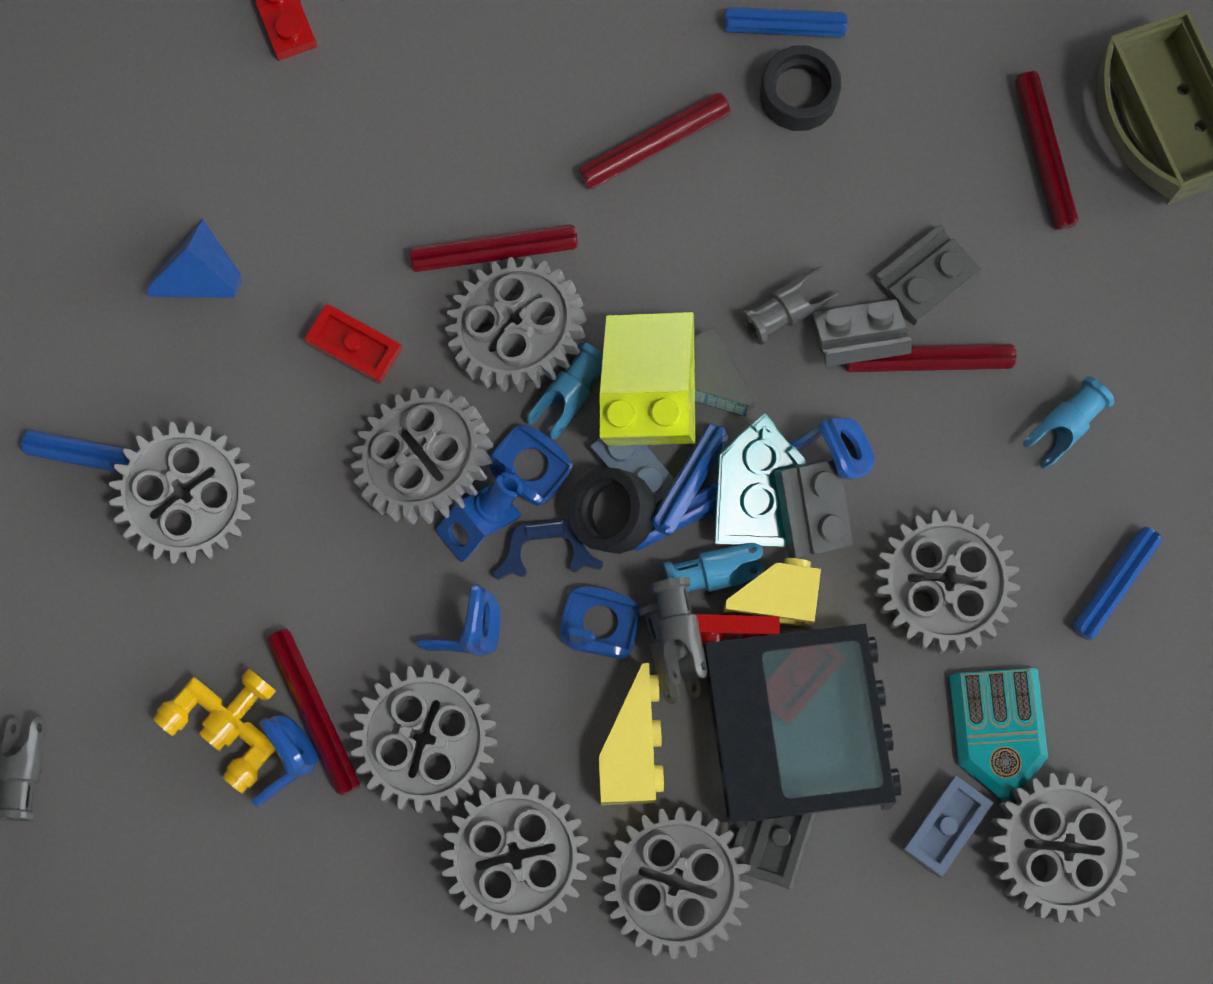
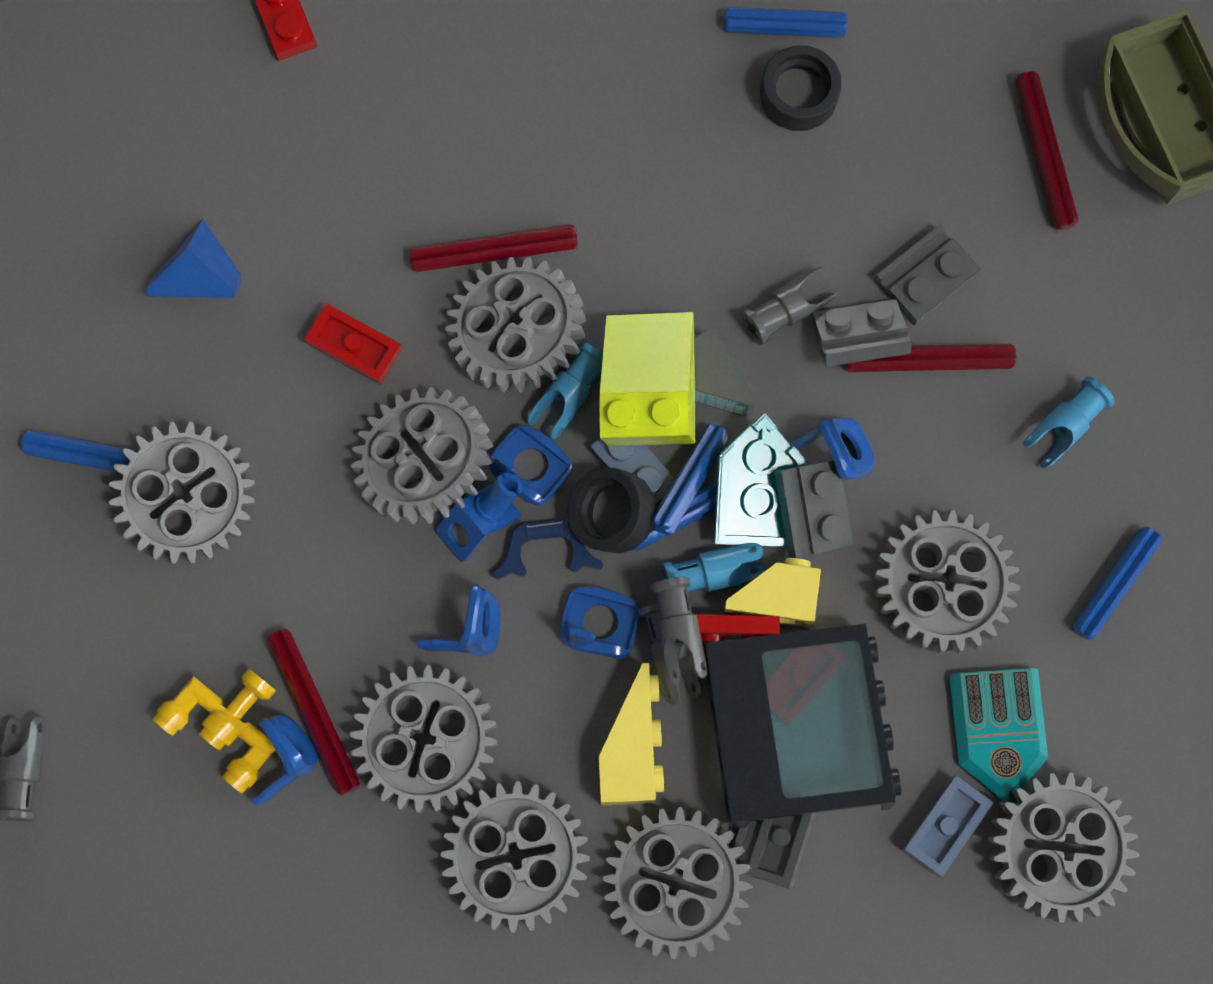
dark red axle [579,93,731,189] -> none

